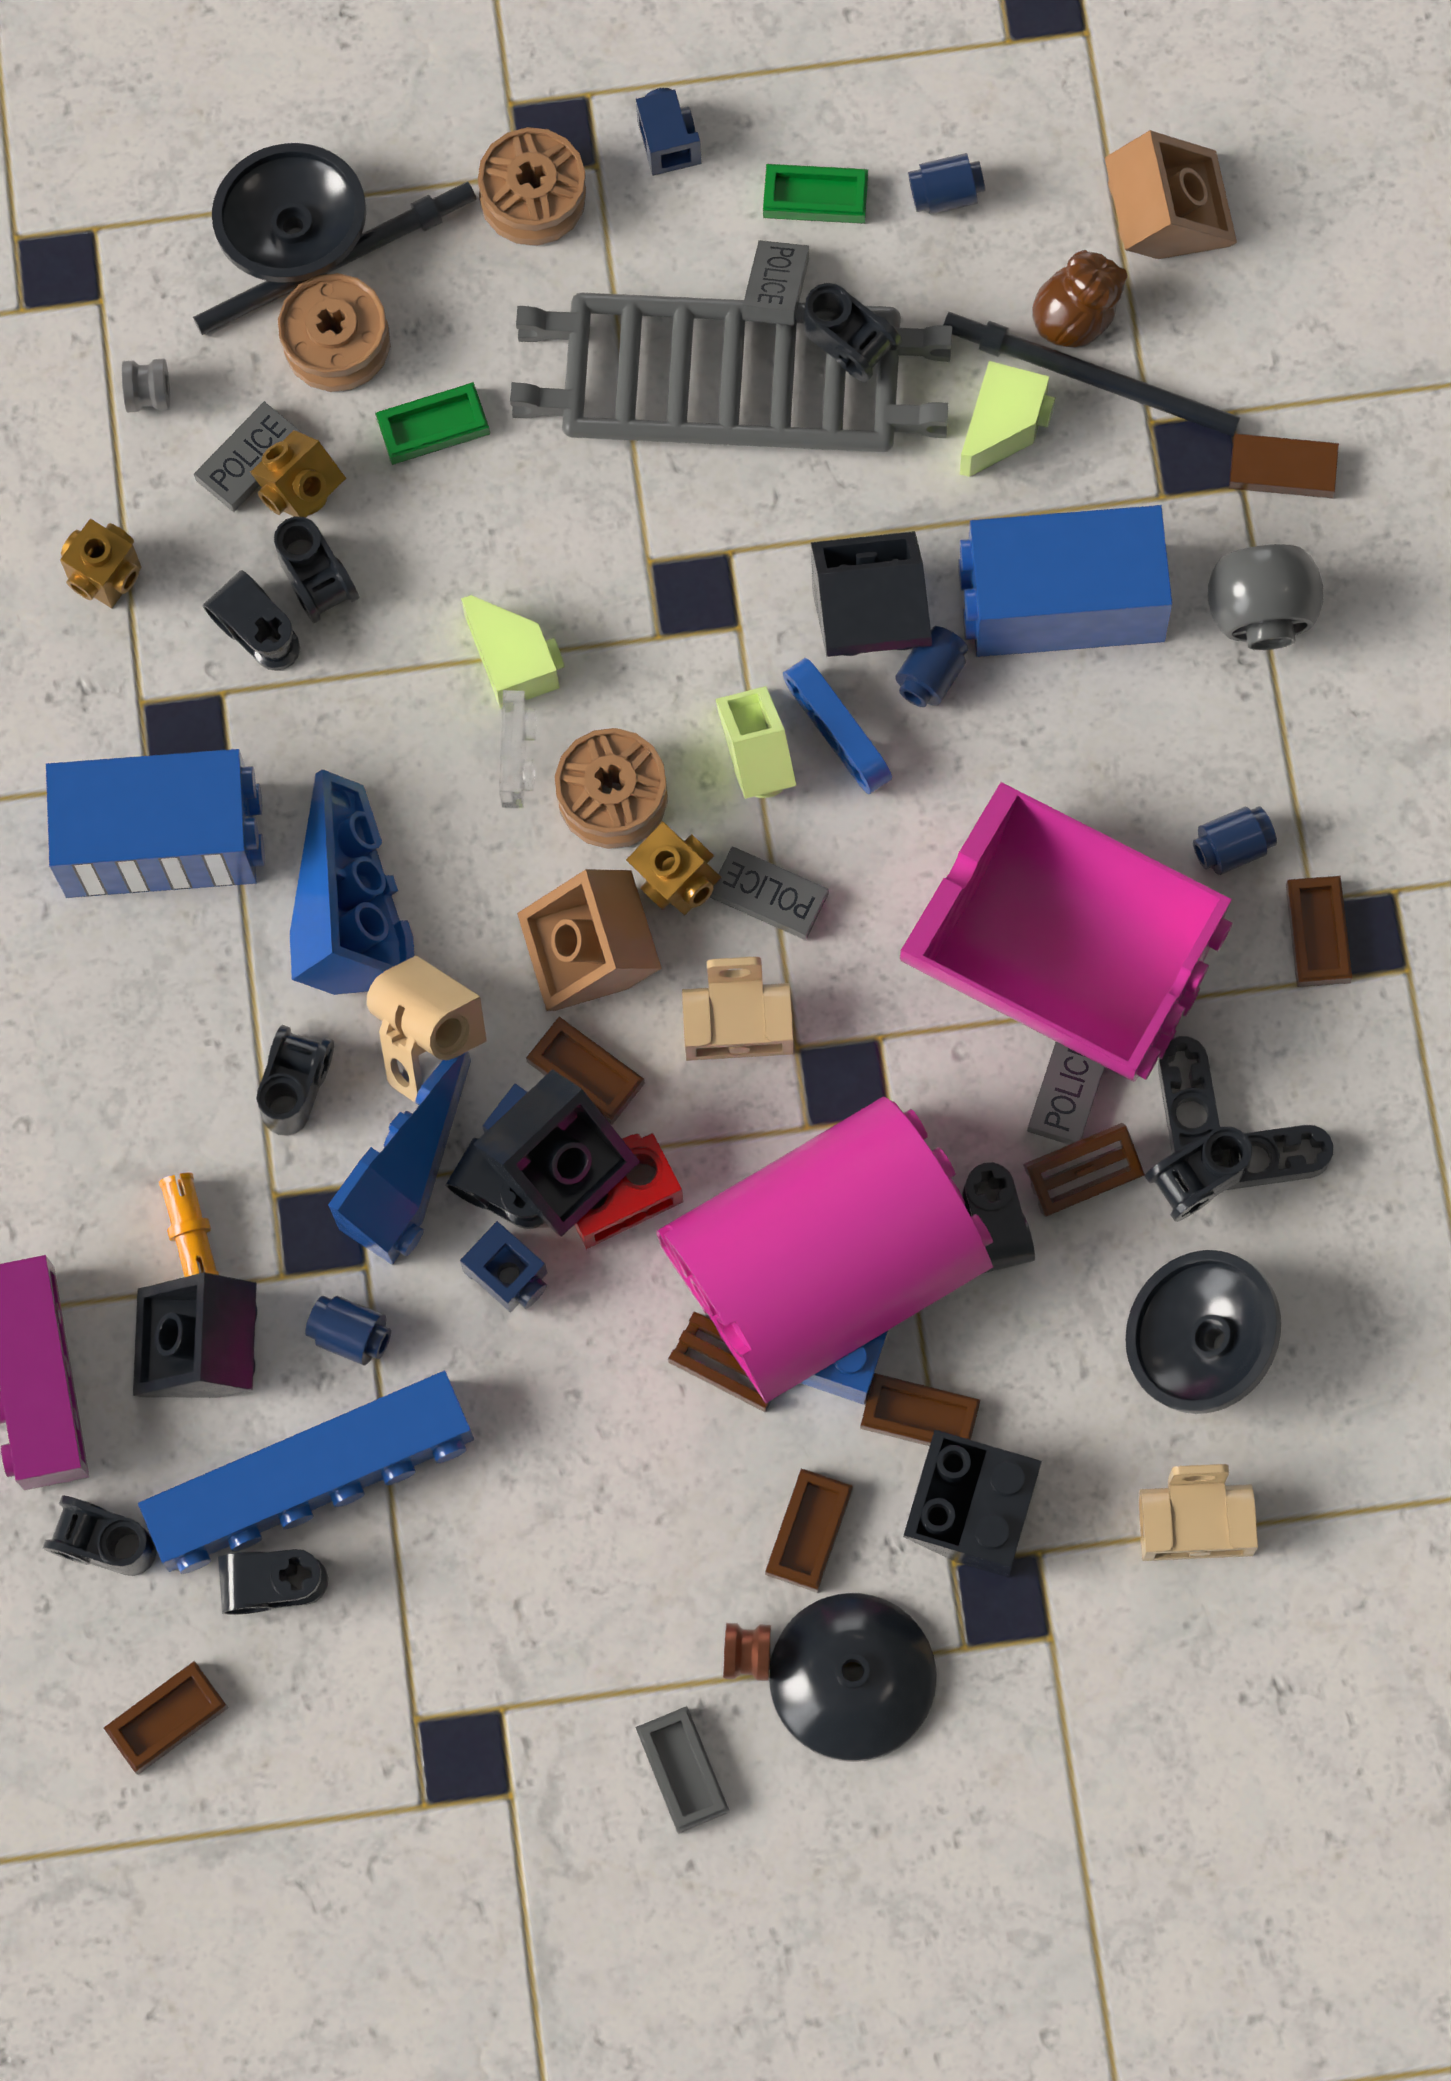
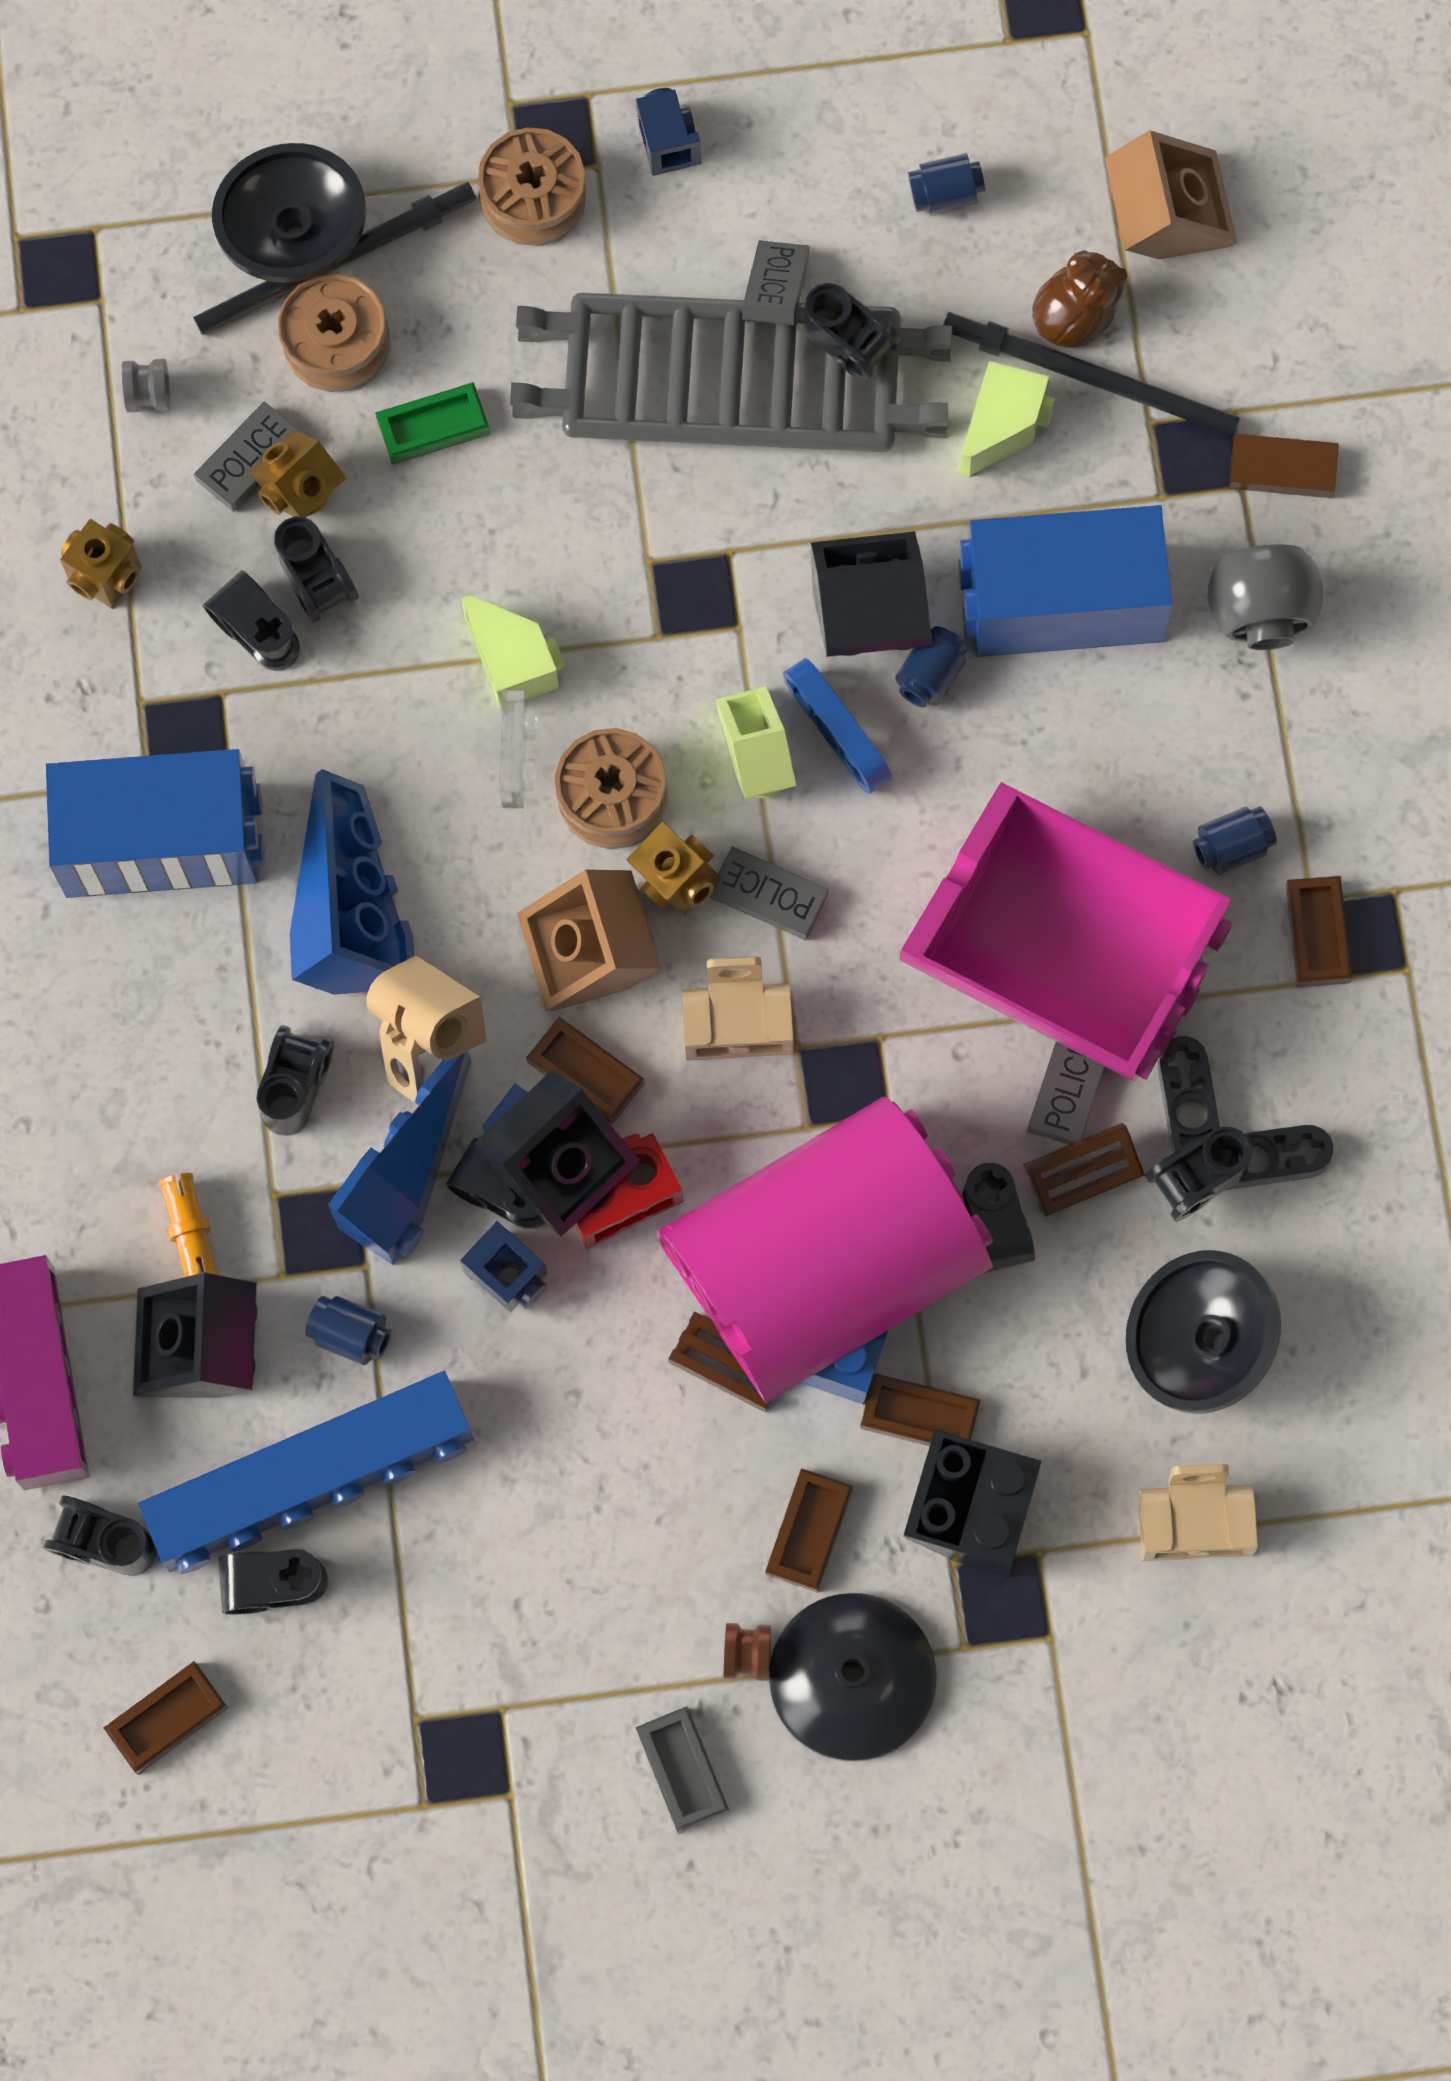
green tile [763,164,868,224] -> none

